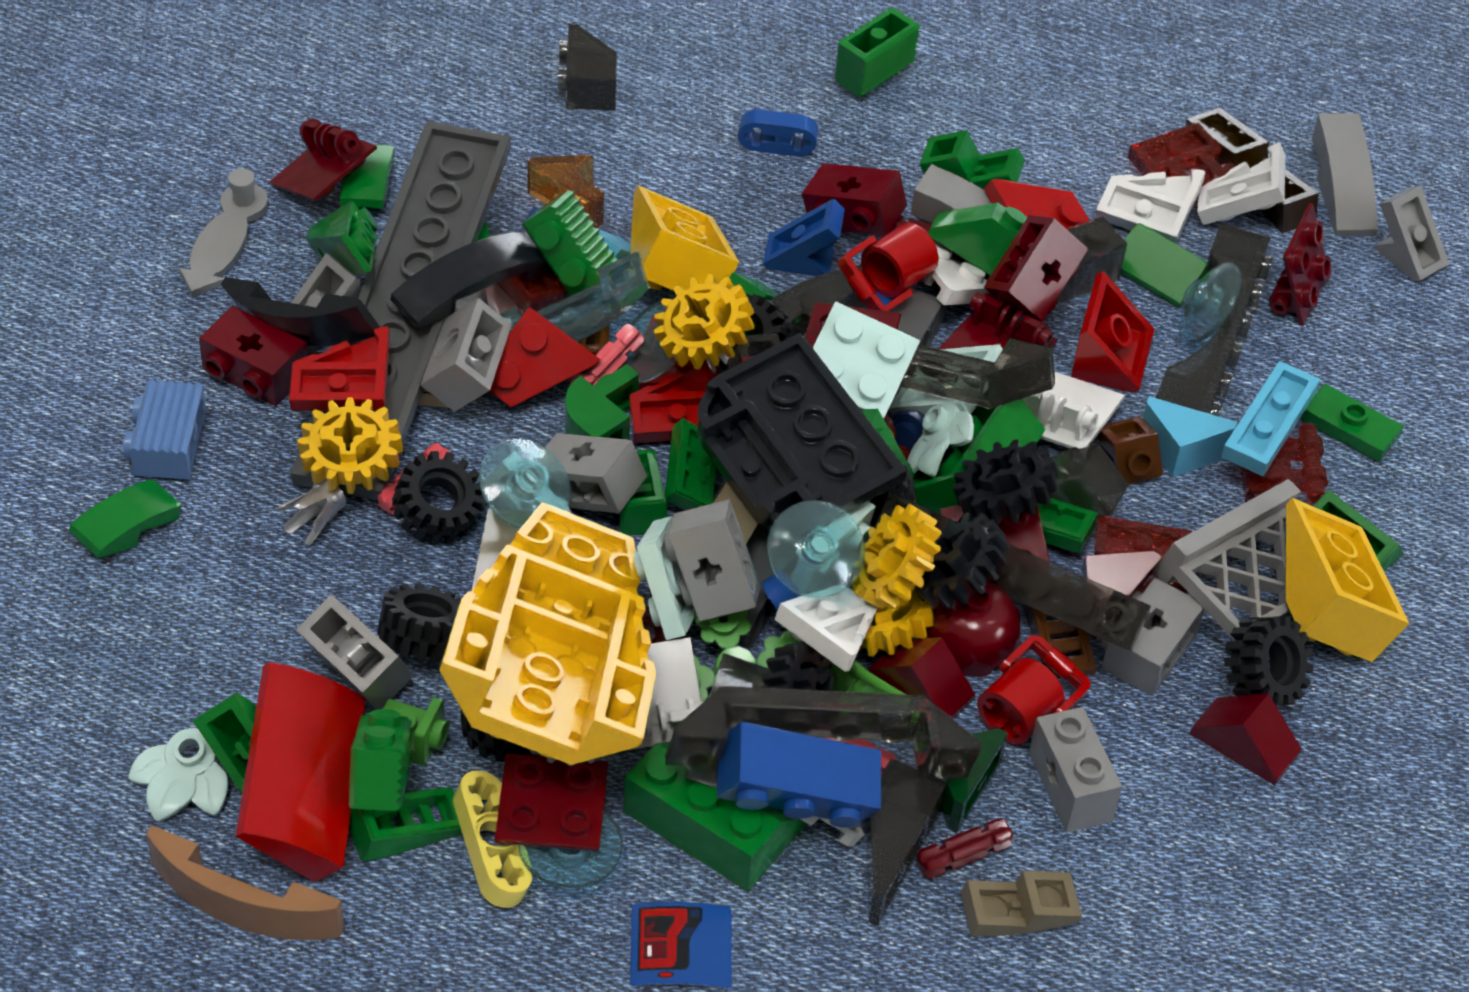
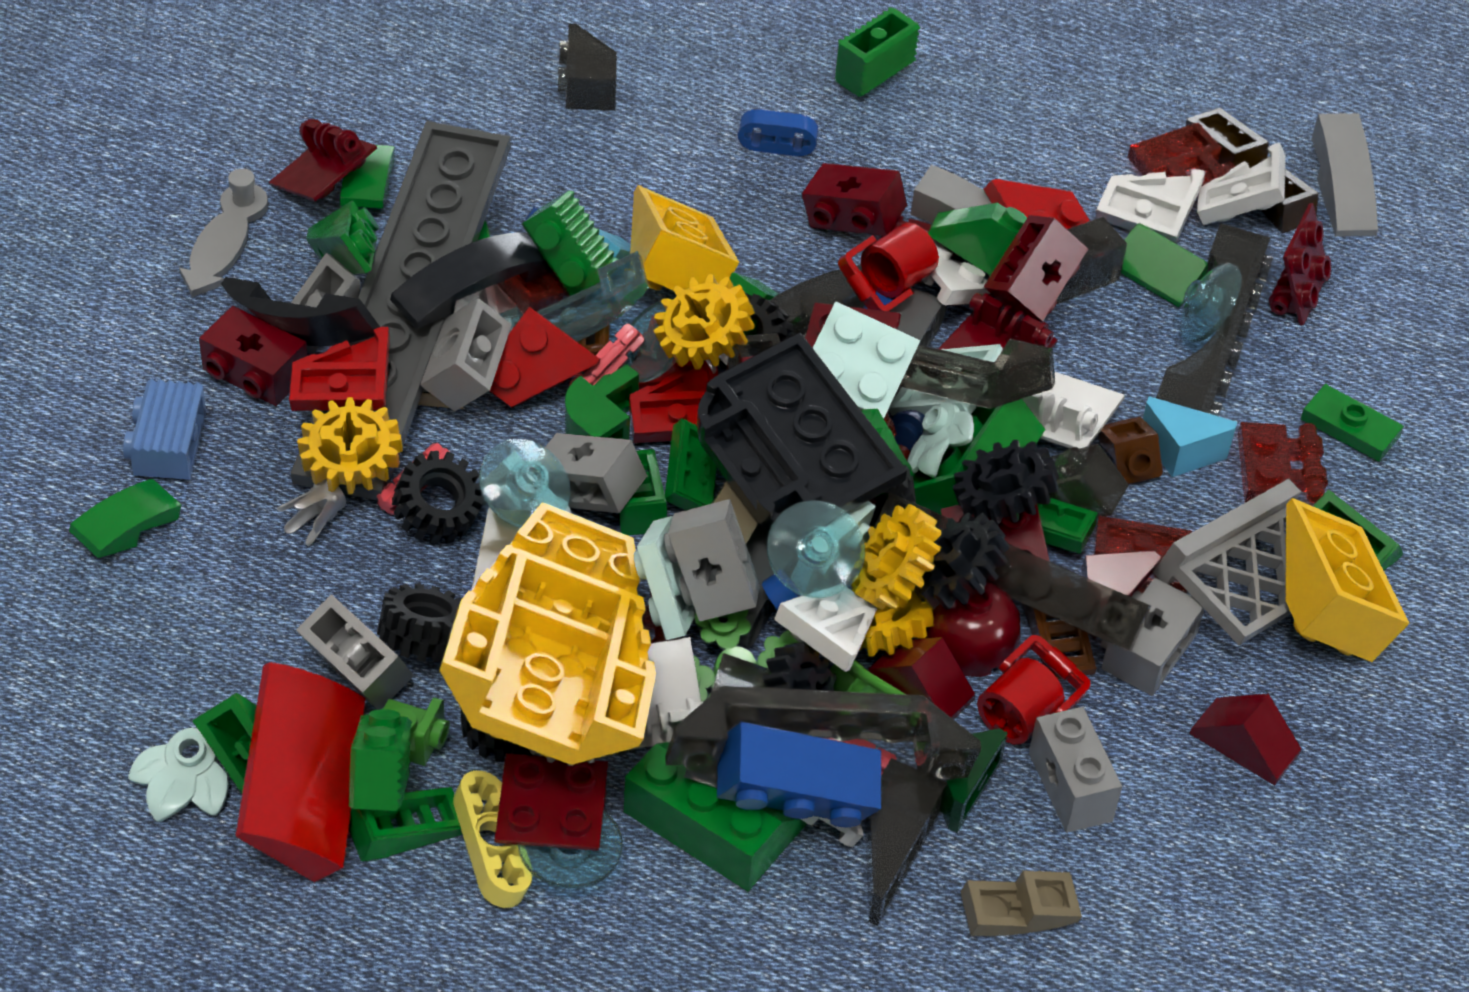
medium nougat slope [146,826,344,940] -> none
clear orange slope [528,155,604,228] -> none
sticker [630,902,732,989] -> none
blue slope [763,198,845,277] -> none
dark red axle [916,818,1013,878] -> none
green brick [919,130,1025,189] -> none
red slope [1071,271,1155,393] -> none
medium azure plate [1221,361,1321,476] -> none
black tyre [1224,616,1314,705] -> none
light grey slope [1373,185,1449,281] -> none

